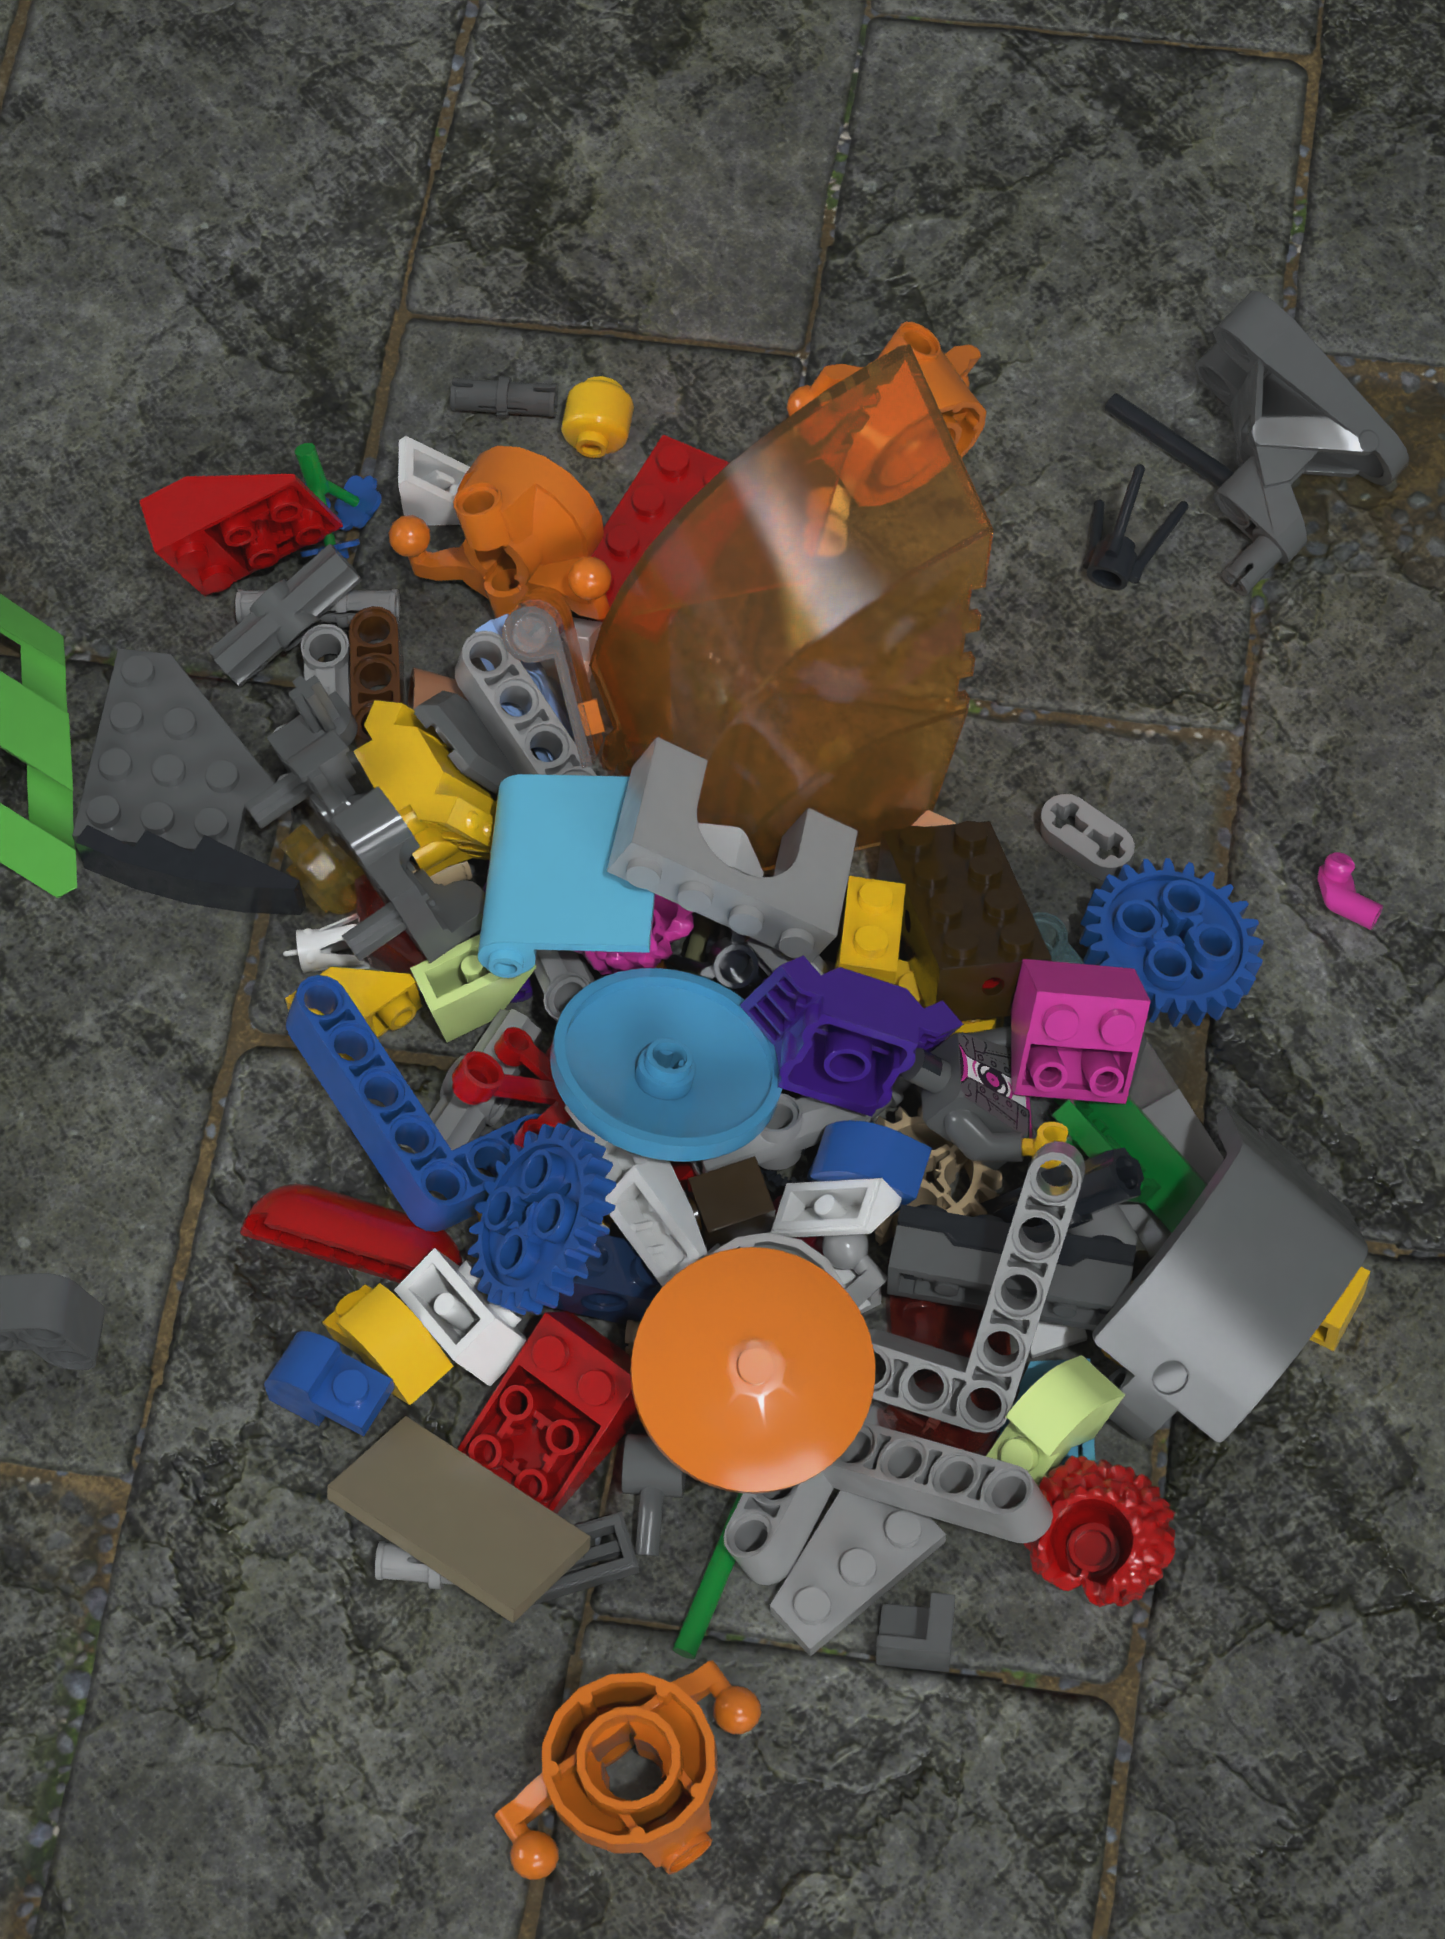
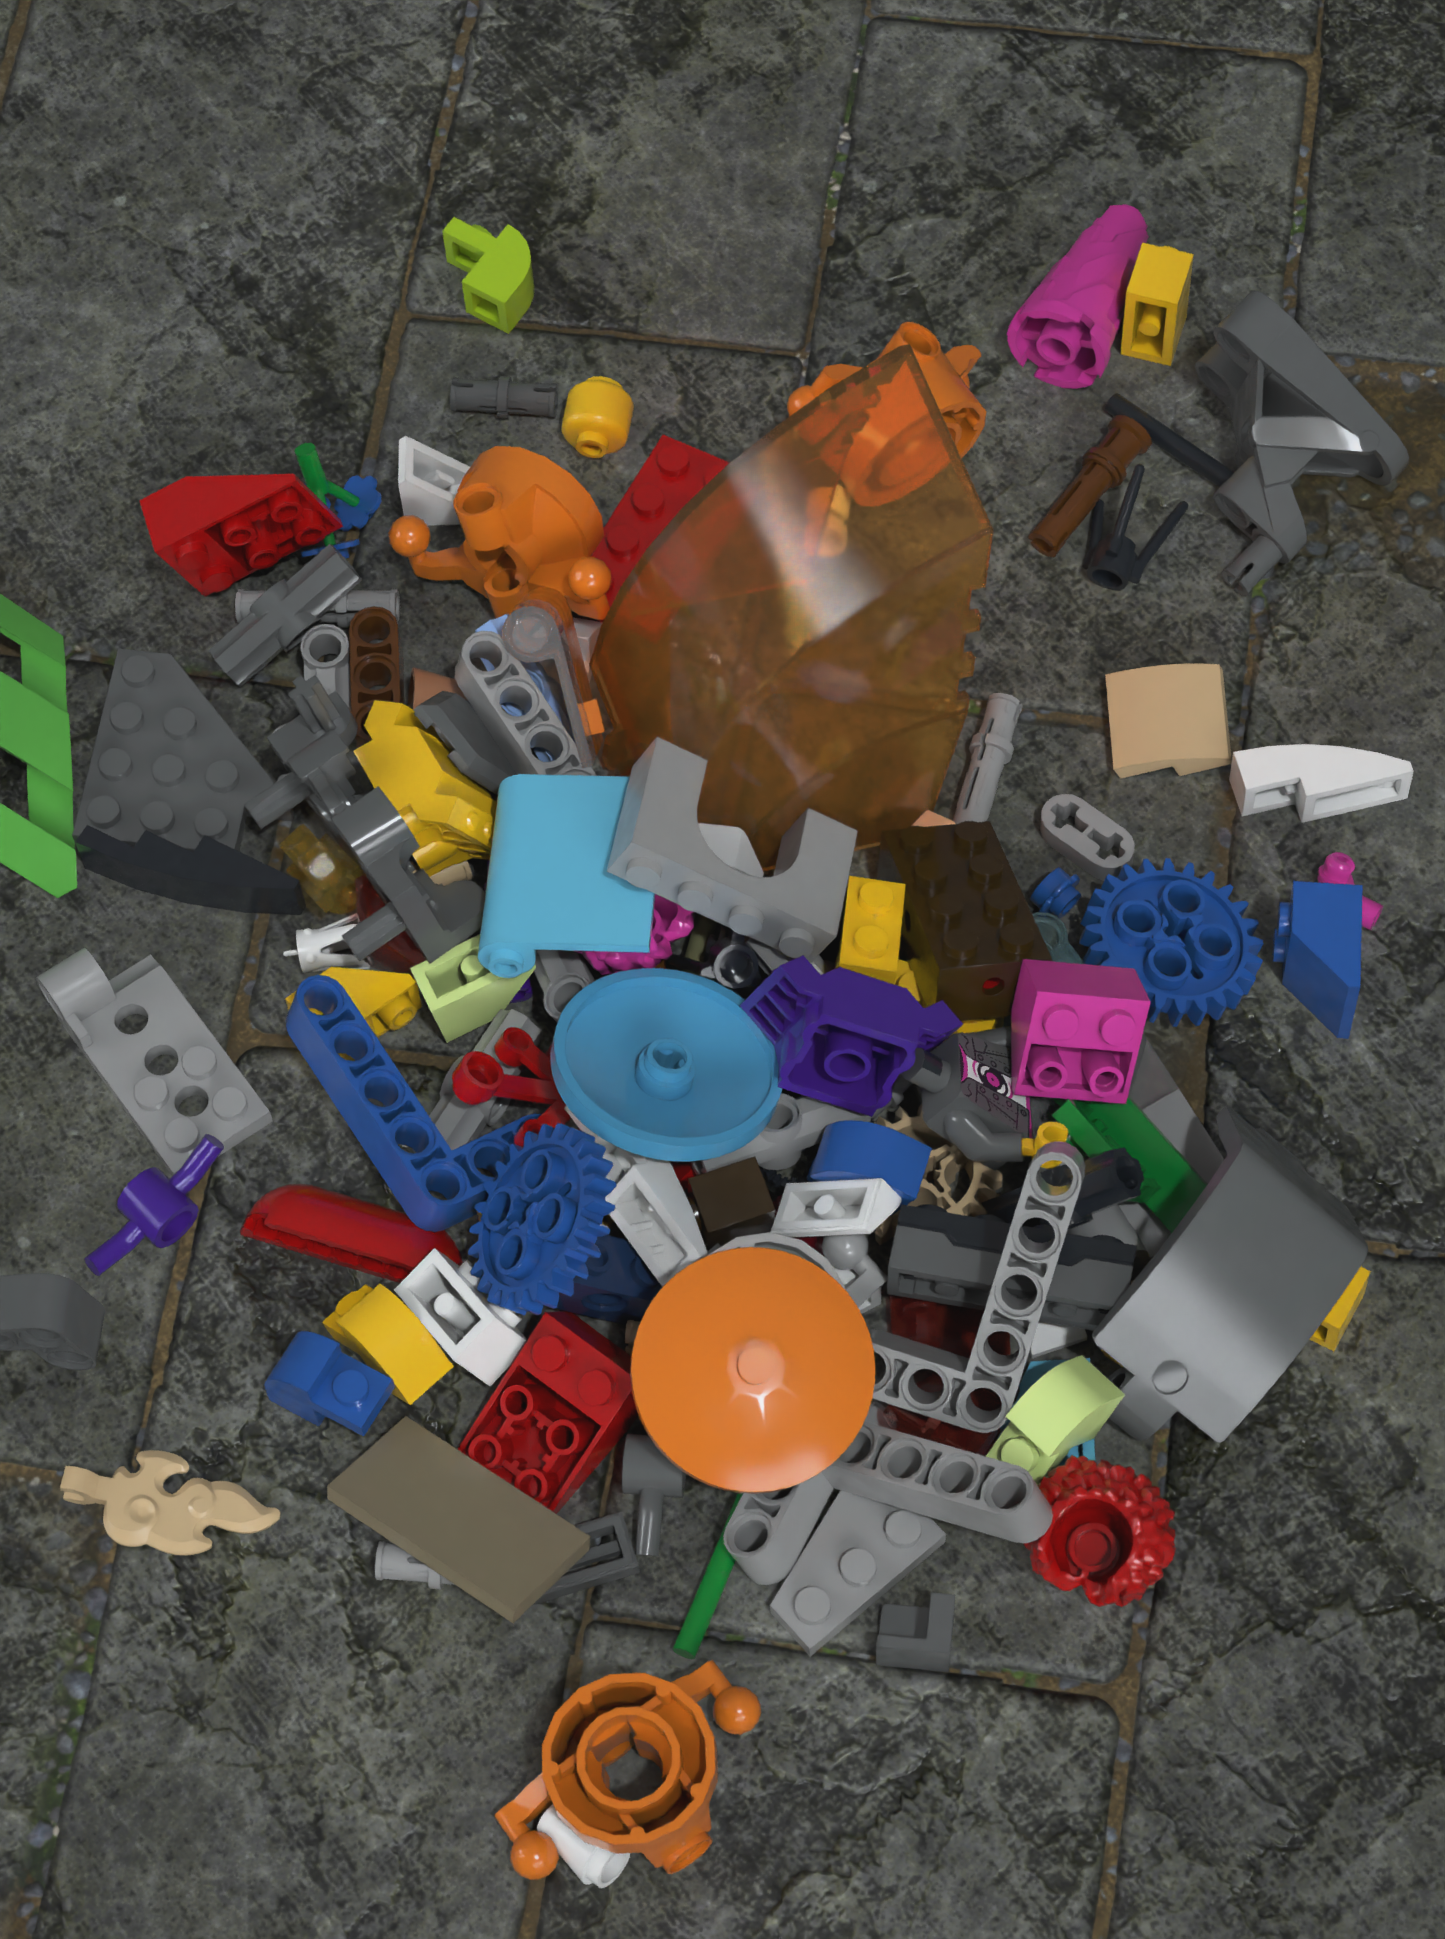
none -> light grey hinge [36,948,273,1176]
none -> tan piece [60,1450,280,1556]
none -> dark purple piece [85,1134,224,1276]
none -> lime brick [442,217,534,334]
none -> white cone [537,1805,630,1888]
none -> light grey pin [952,693,1023,824]
none -> dark pink cone [1007,205,1148,389]
none -> reddish brown pin [1028,415,1152,557]
none -> blue plate [1030,867,1081,919]
none -> tan slope [1105,663,1232,779]
none -> yellow brick [1121,242,1194,366]
none -> white slope [1229,744,1414,823]
none -> blue slope [1272,881,1363,1039]

